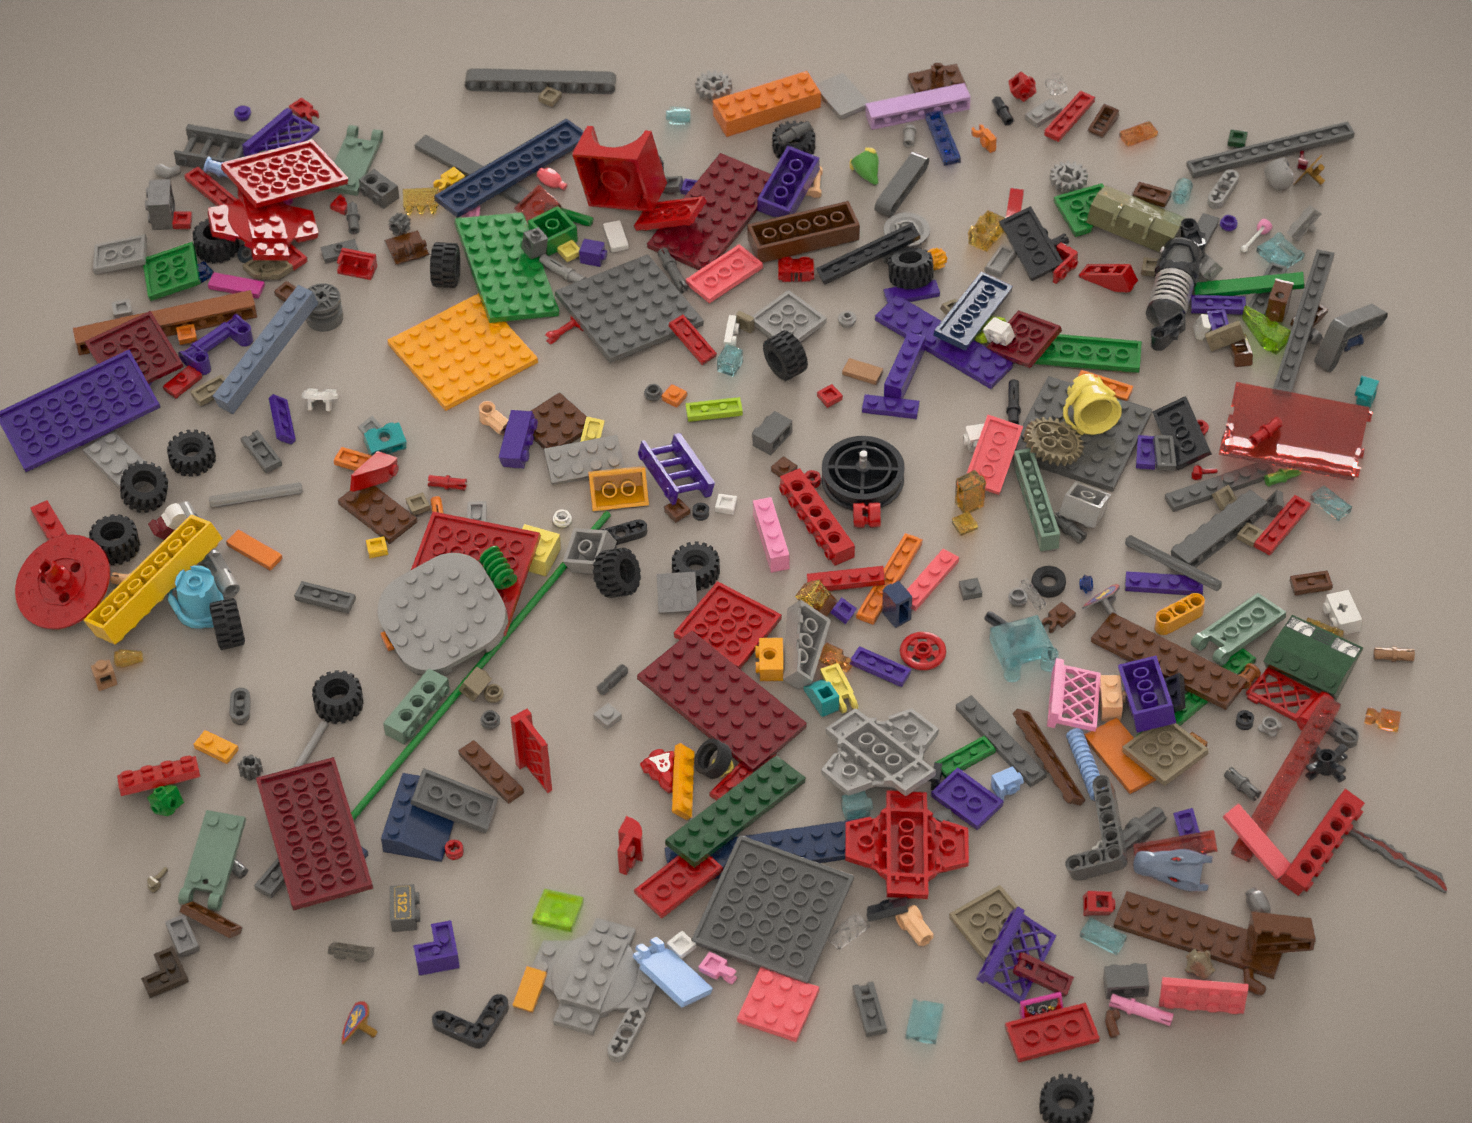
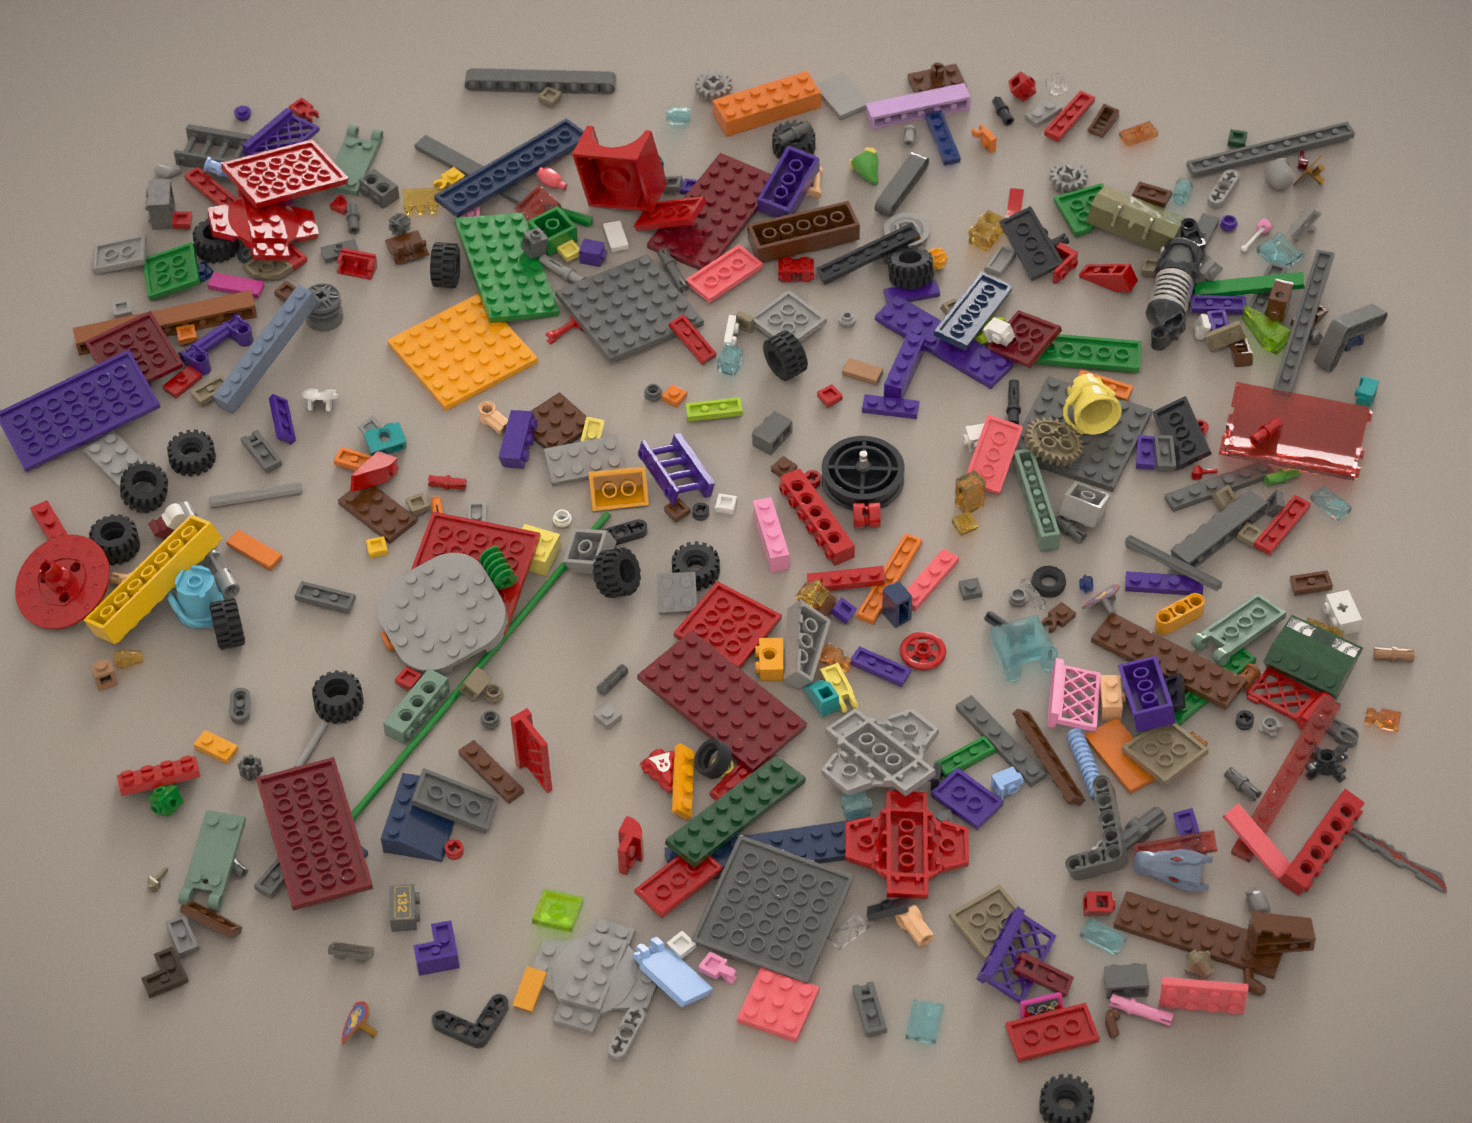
none -> red plate [395,666,422,691]

